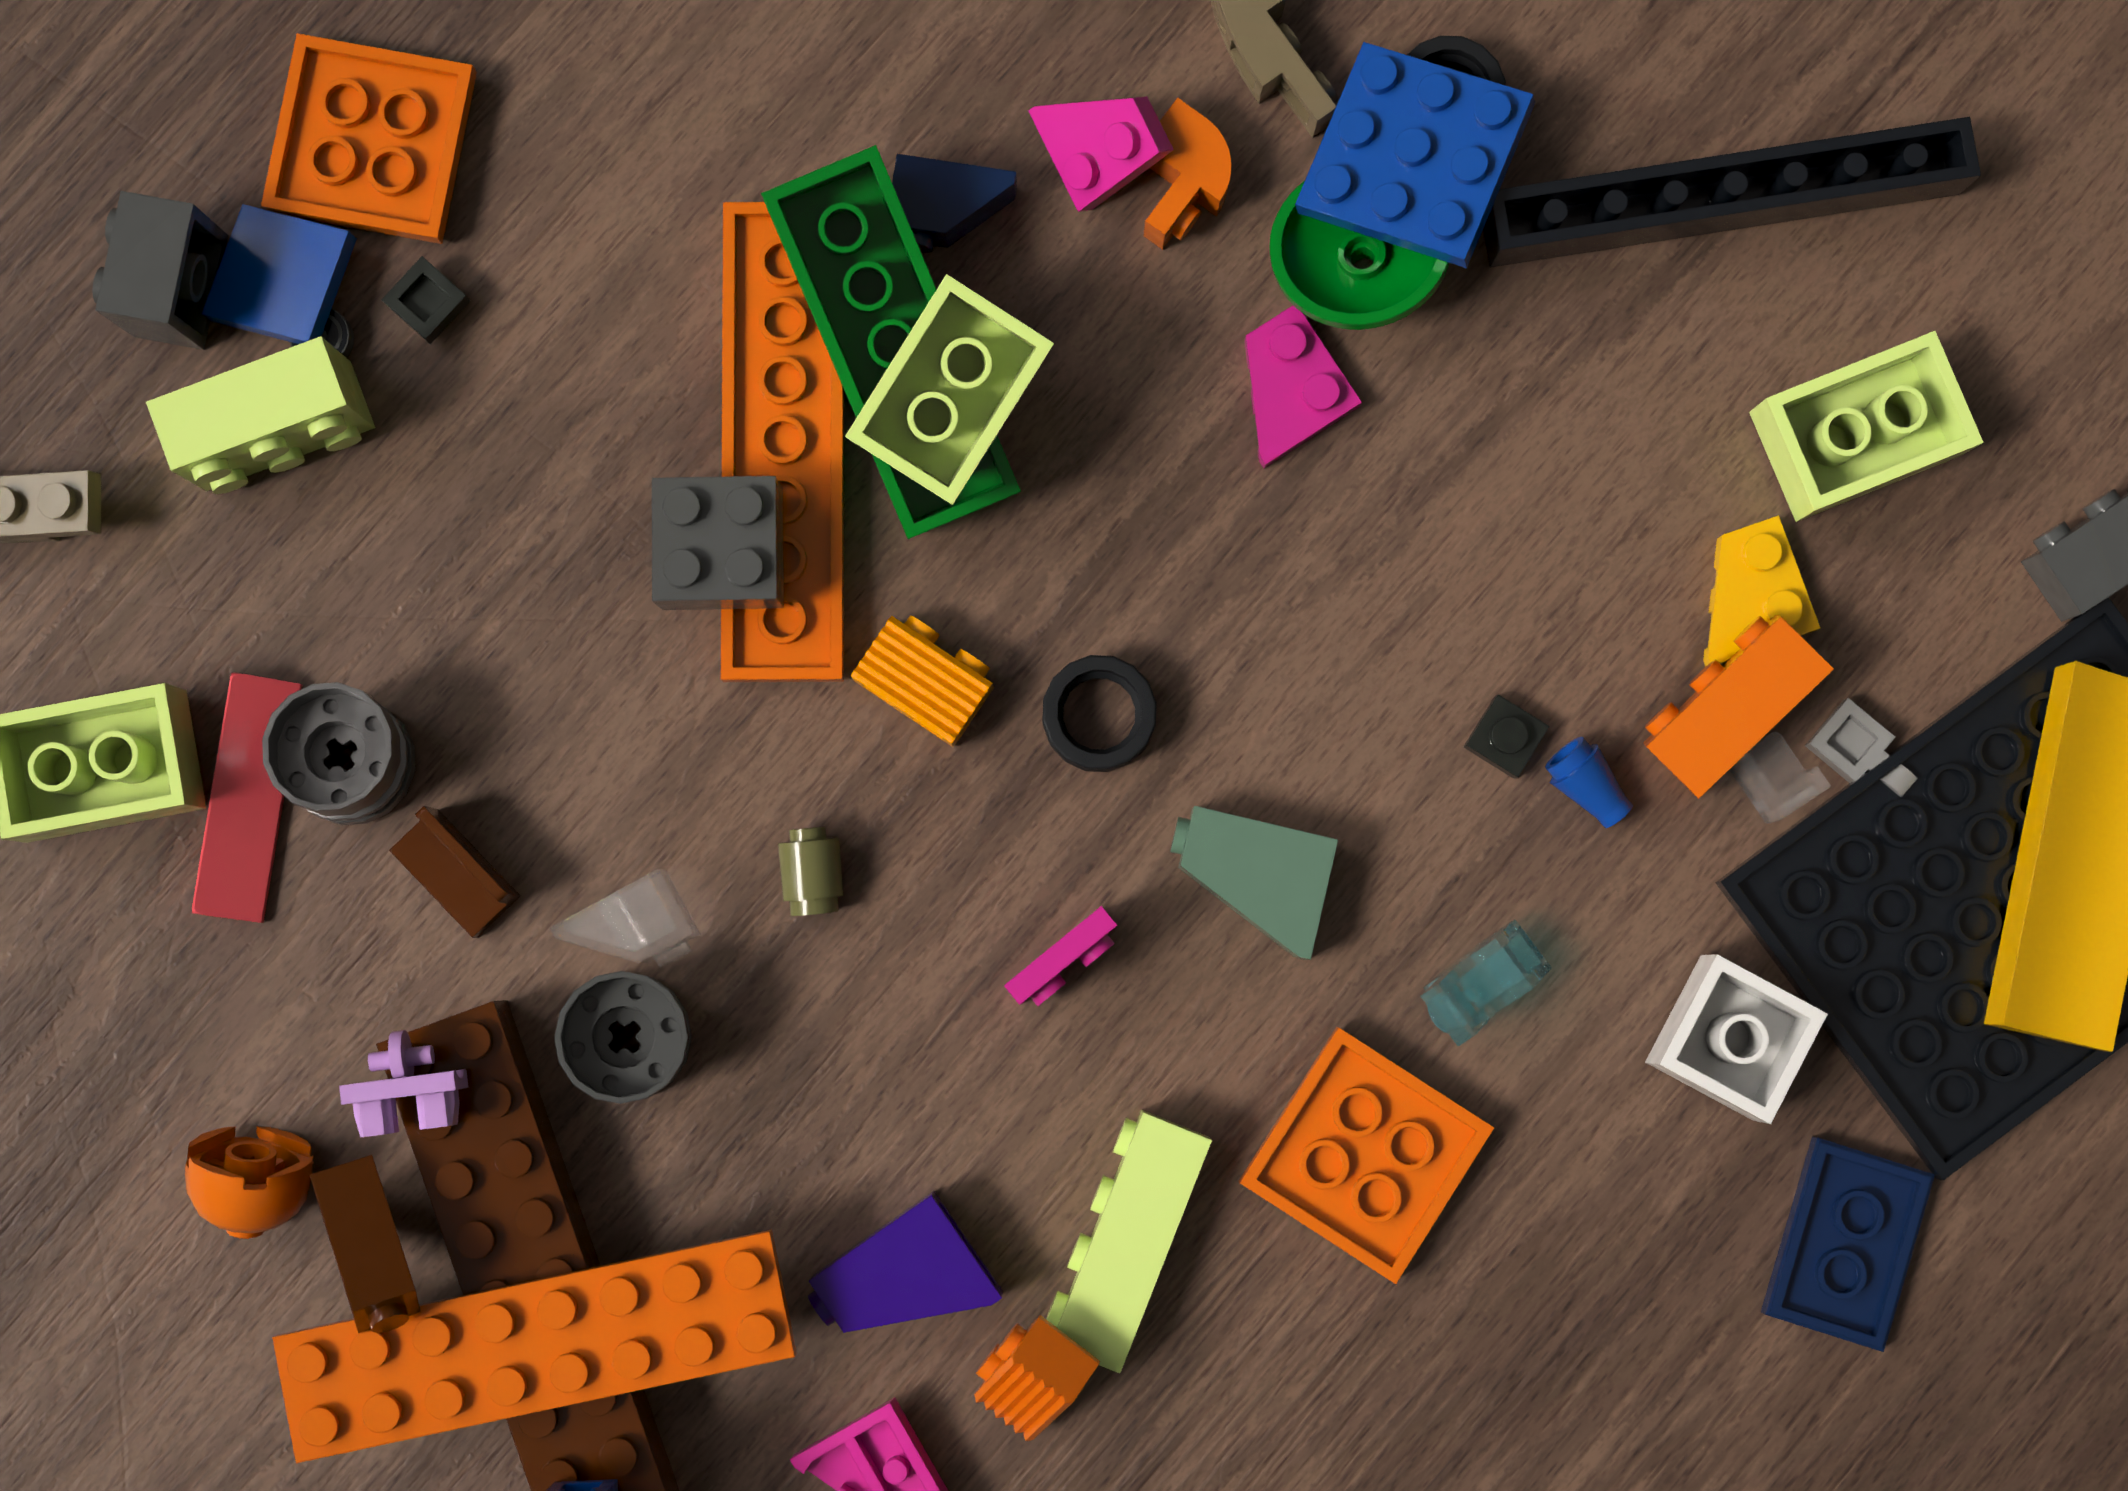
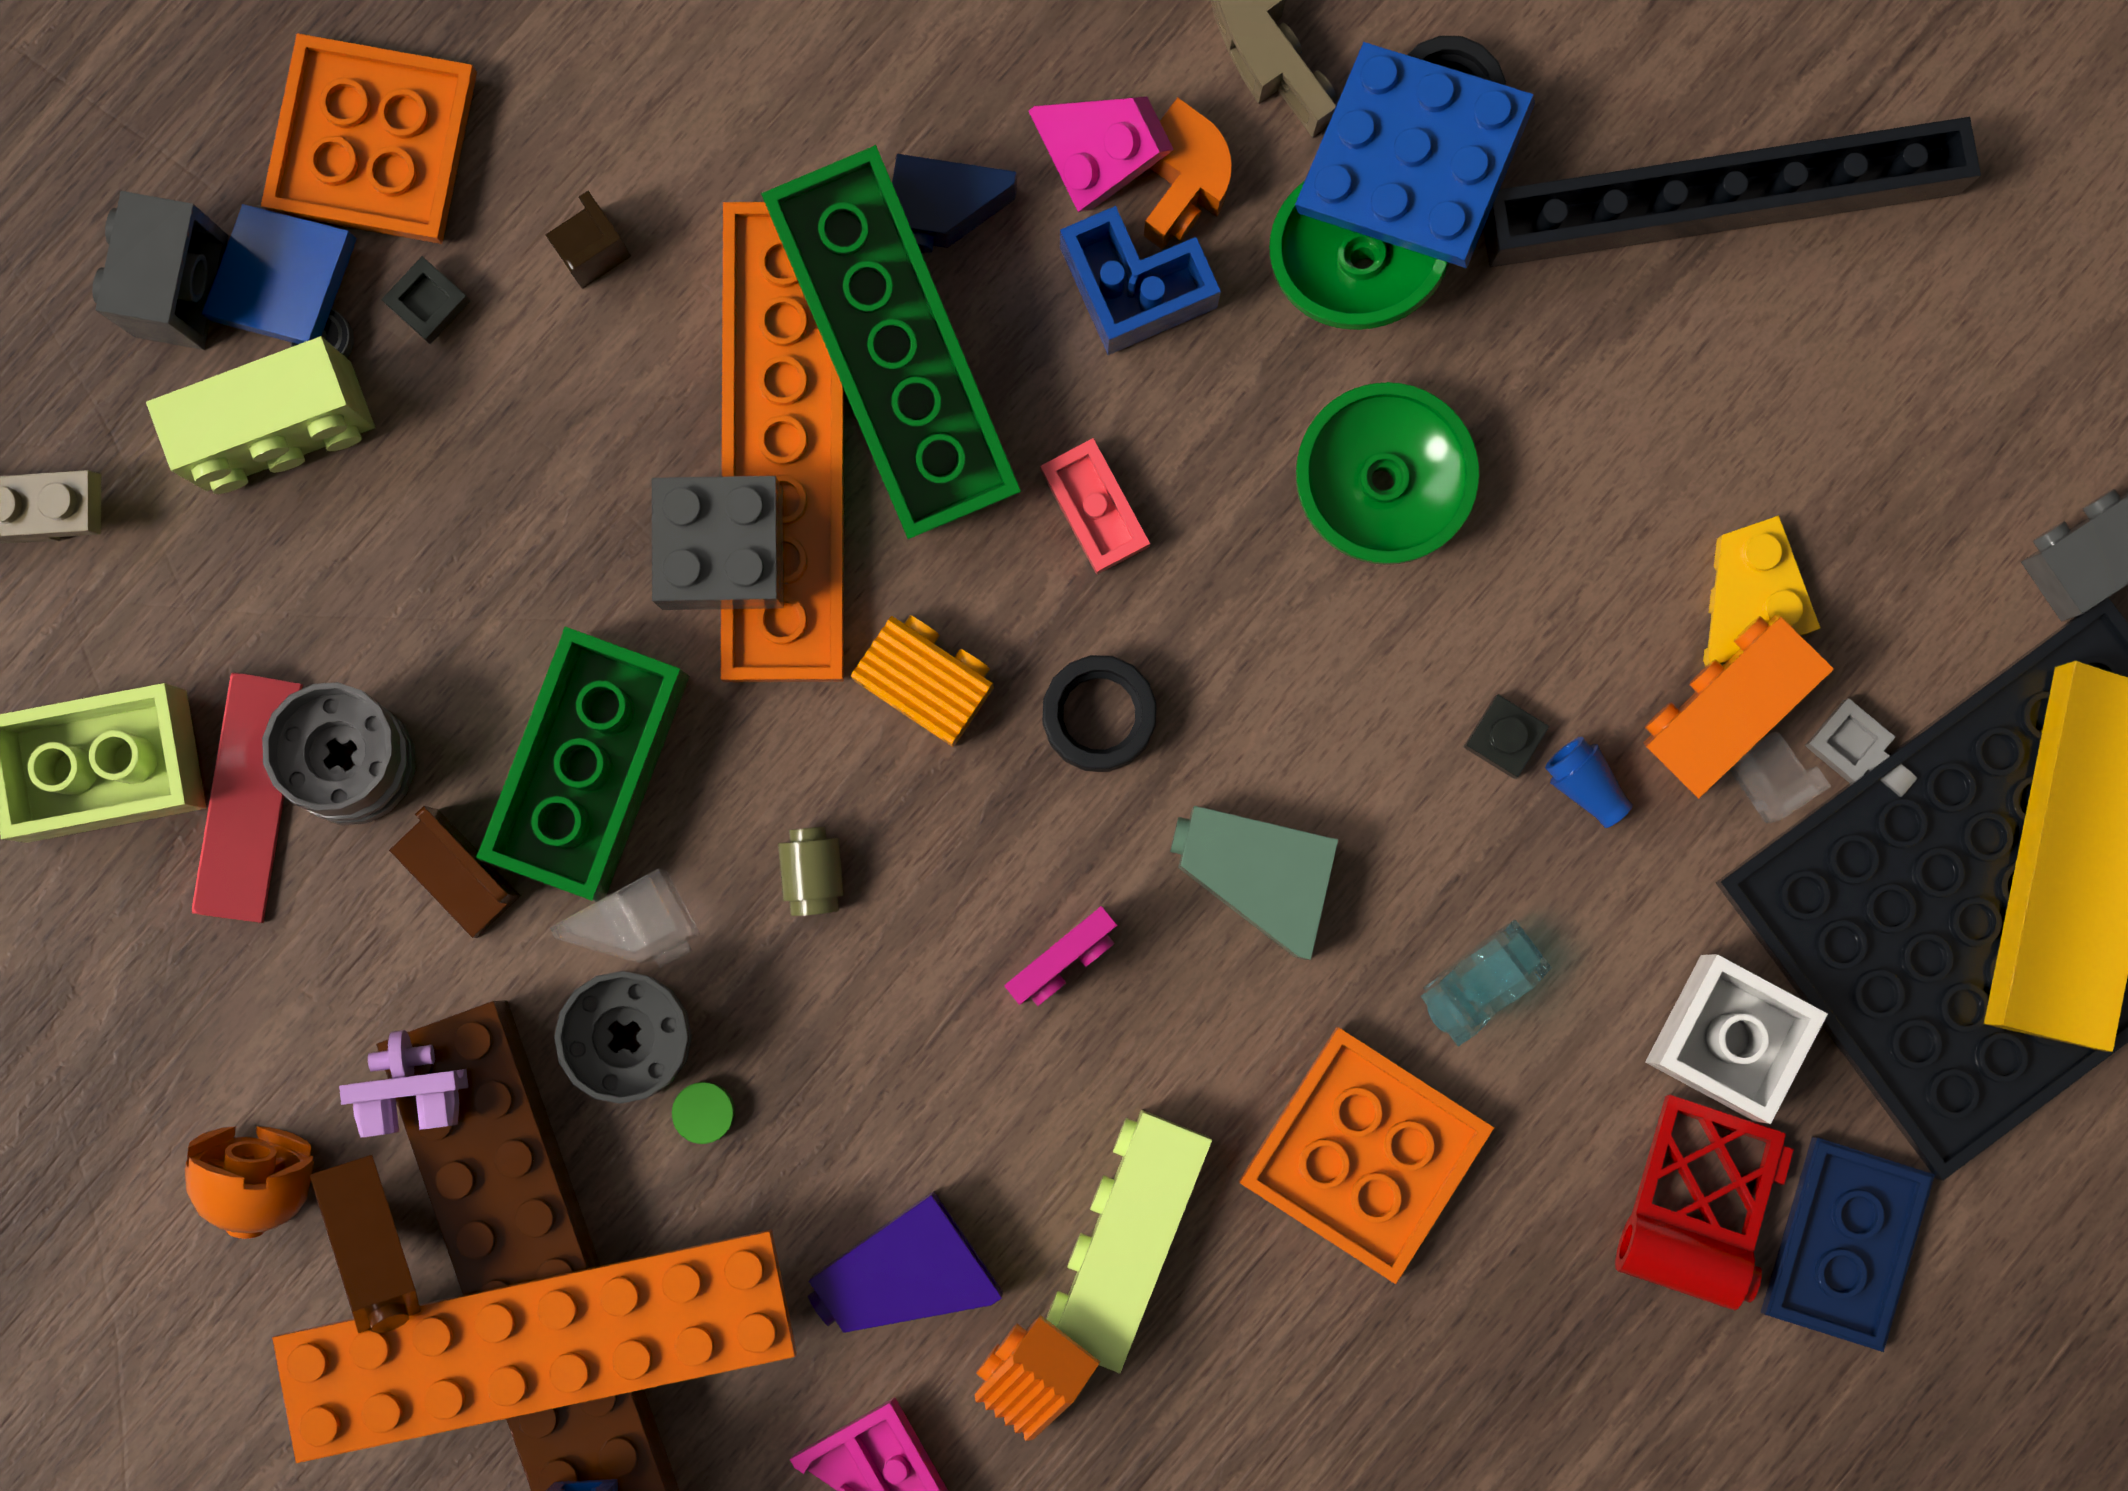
yellowish green brick [845,274,1054,505] -> none
dark pink wing [1244,305,1362,468] -> none
yellowish green brick [1749,331,1984,522] -> none
none -> green brick [476,626,690,903]
none -> dark brown panel [545,191,631,289]
none -> bright green tile [672,1082,735,1144]
none -> coral plate [1040,438,1150,575]
none -> blue brick [1060,206,1221,355]
none -> green dish [1295,382,1479,565]
none -> red piece [1615,1095,1794,1311]

